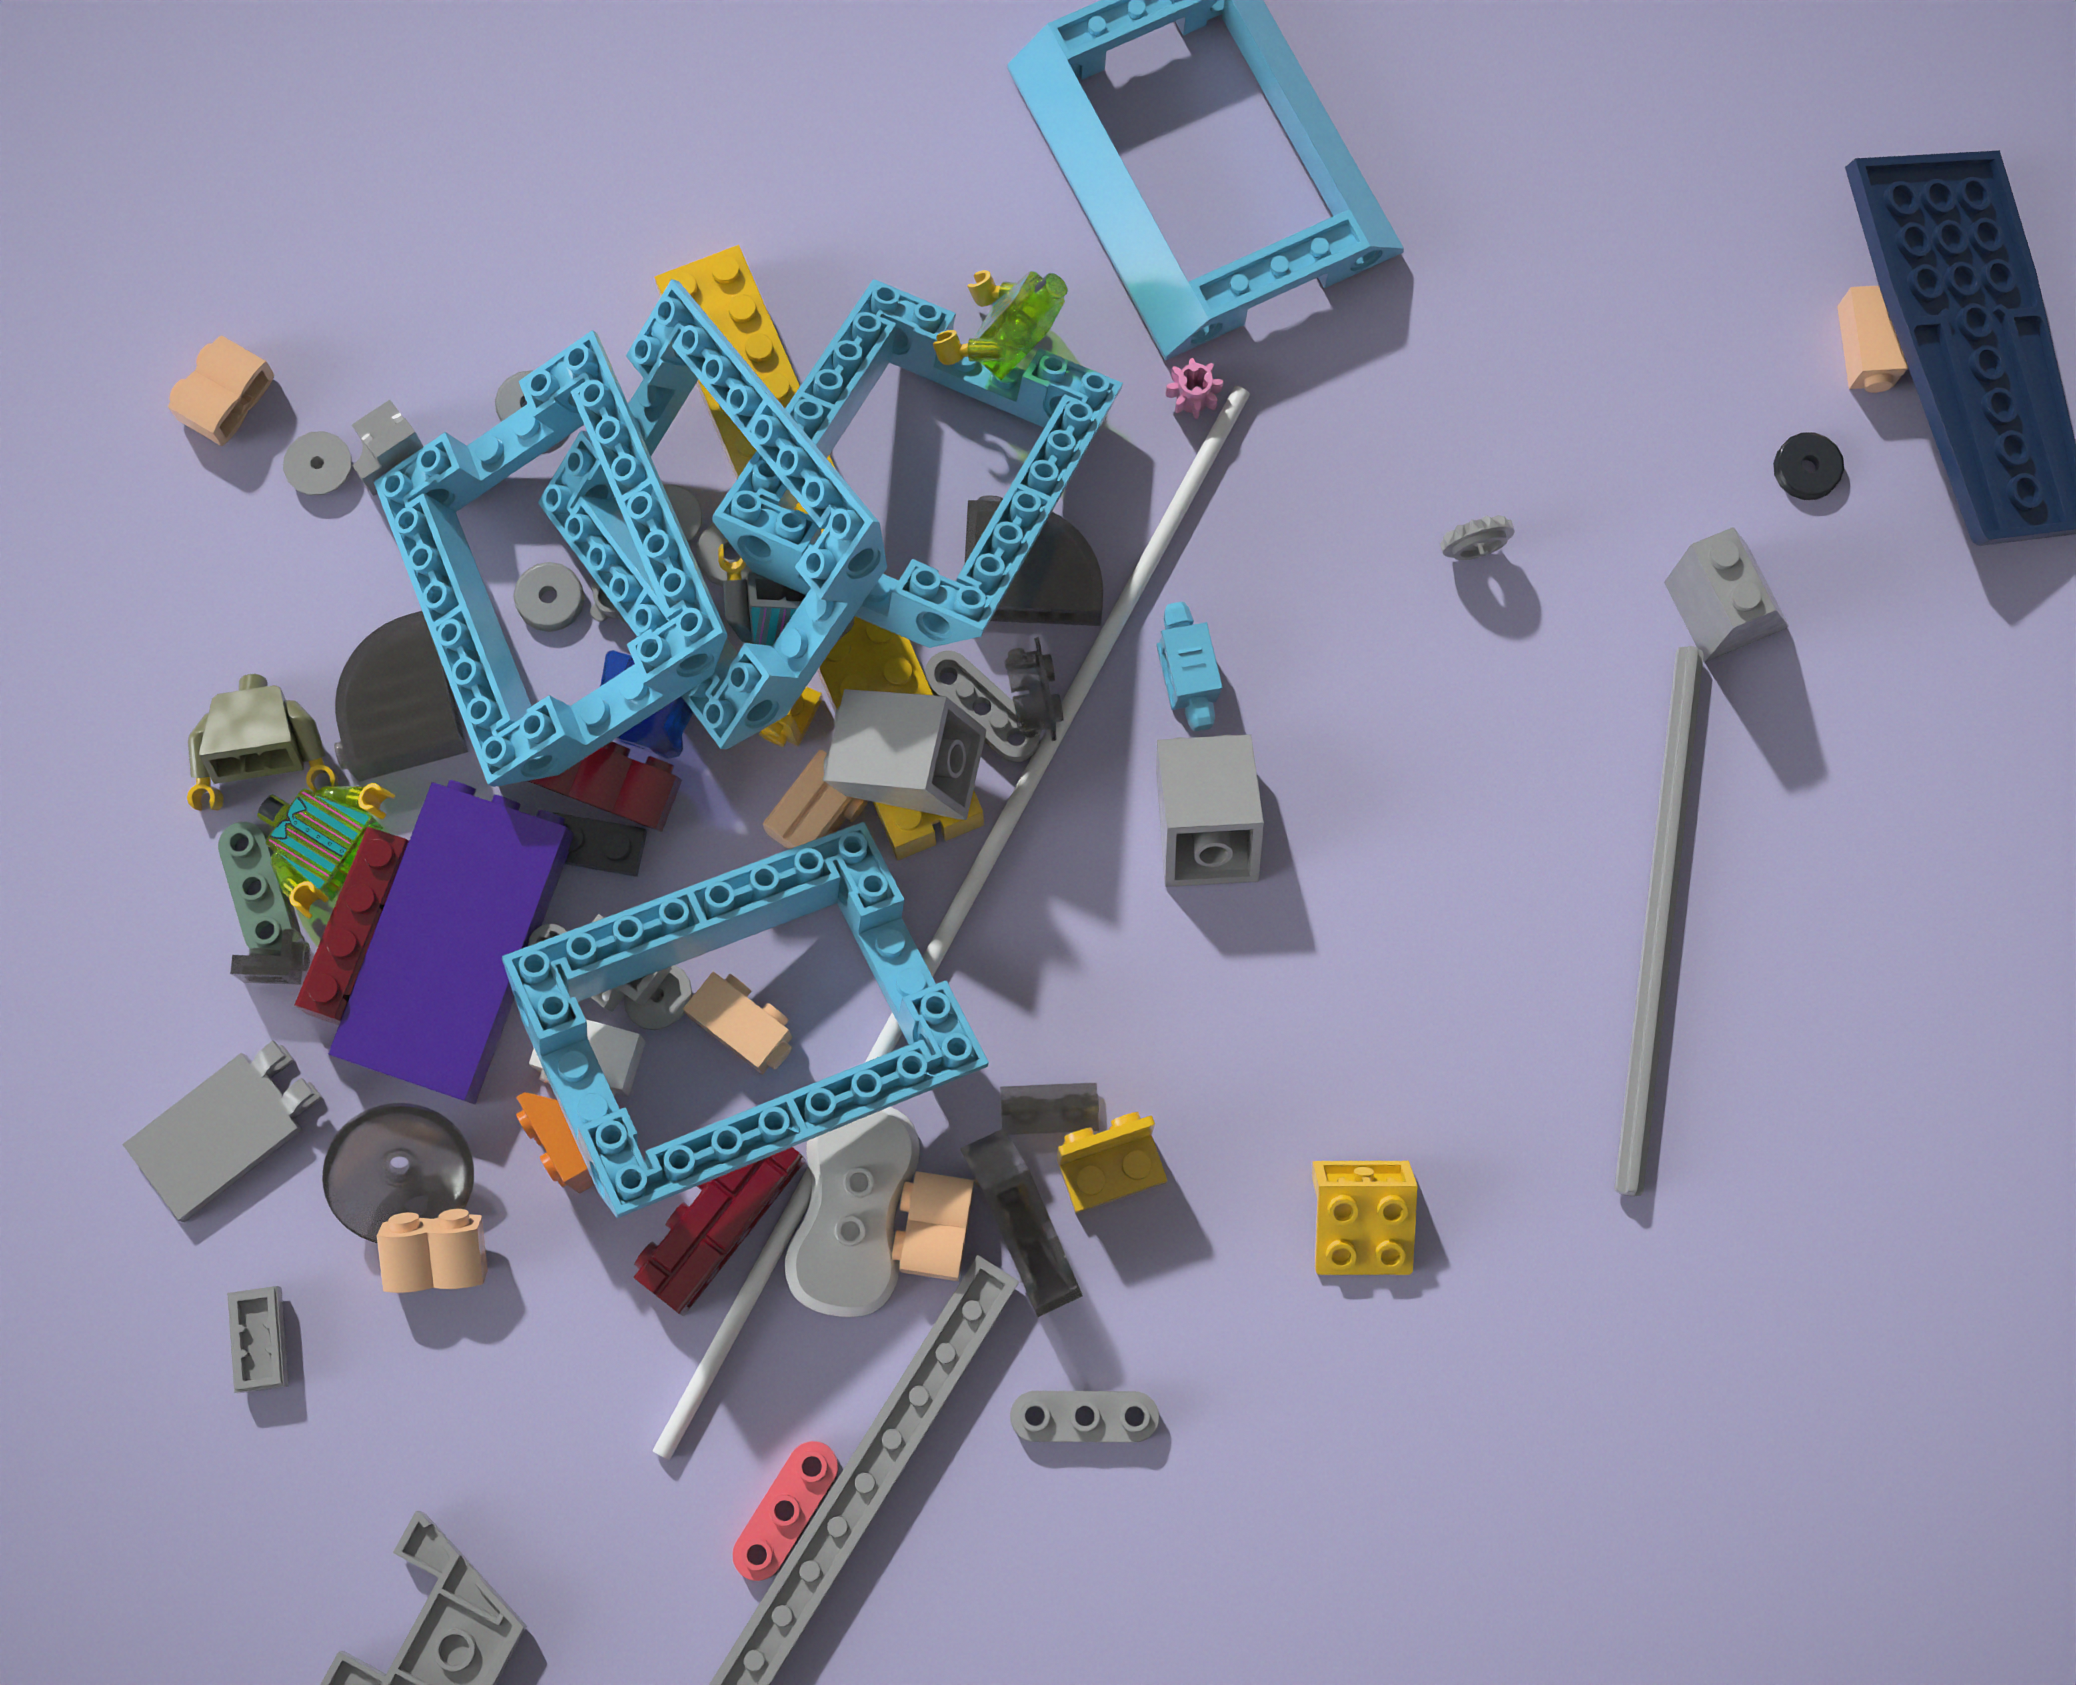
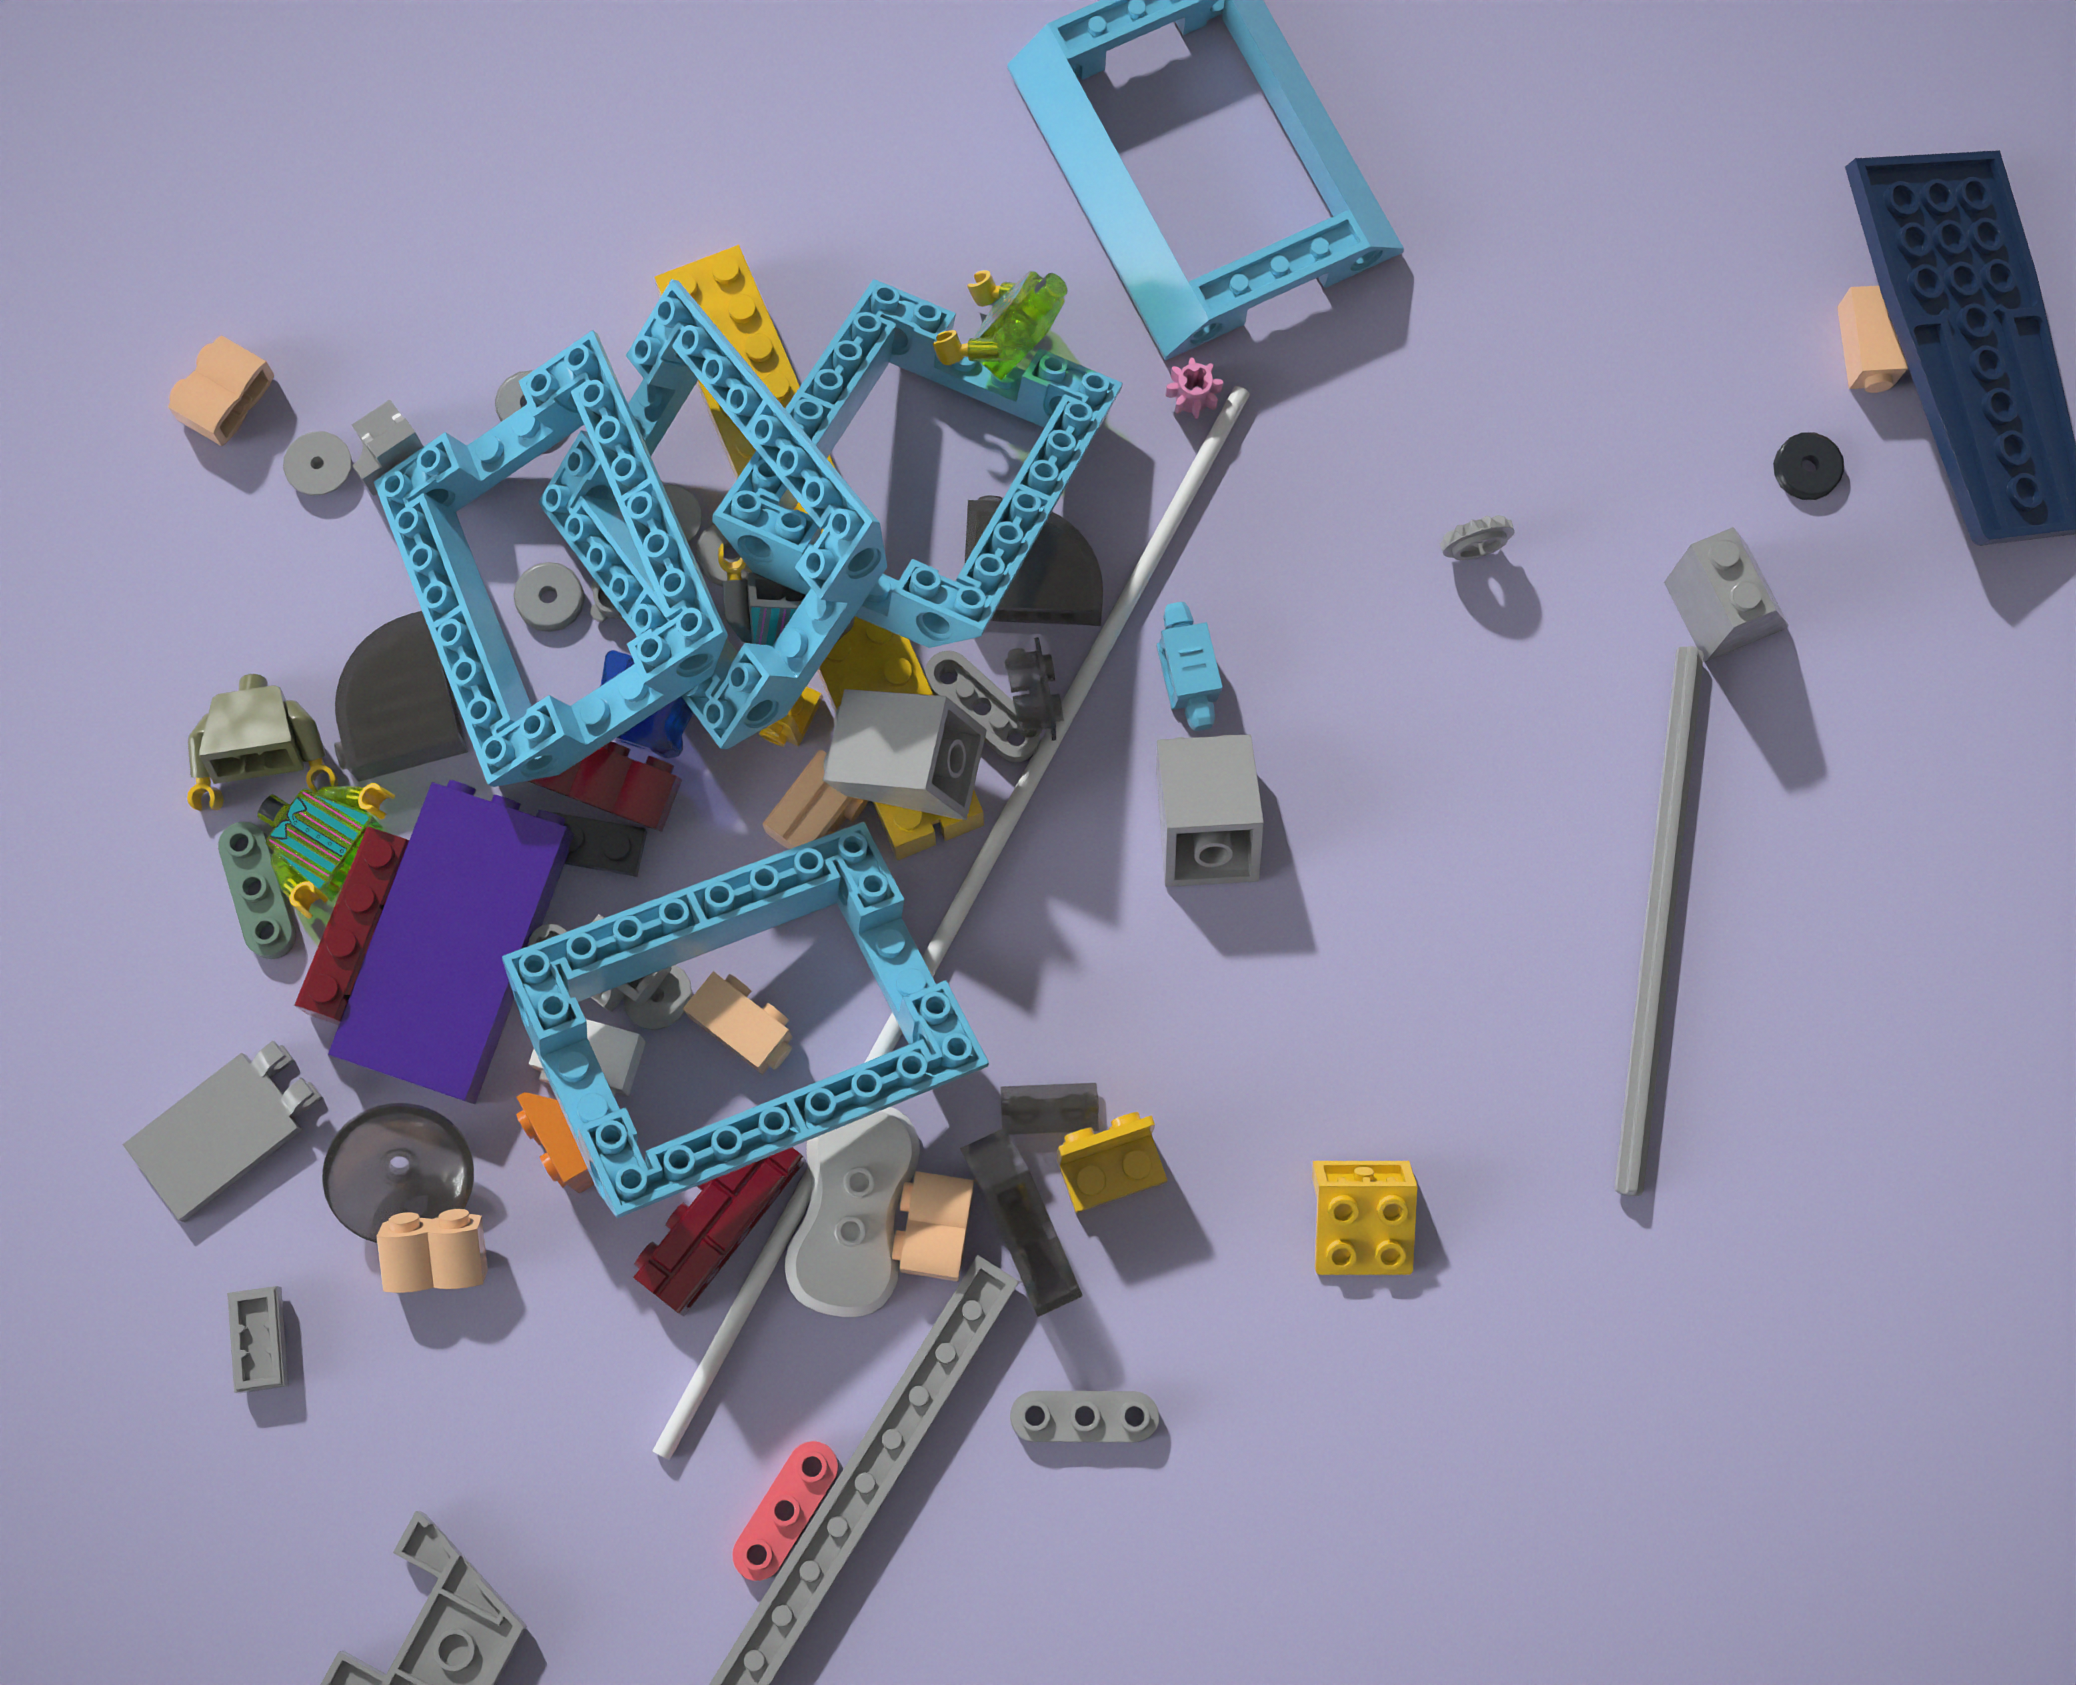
clear smoke bracket [230,929,311,985] -> none

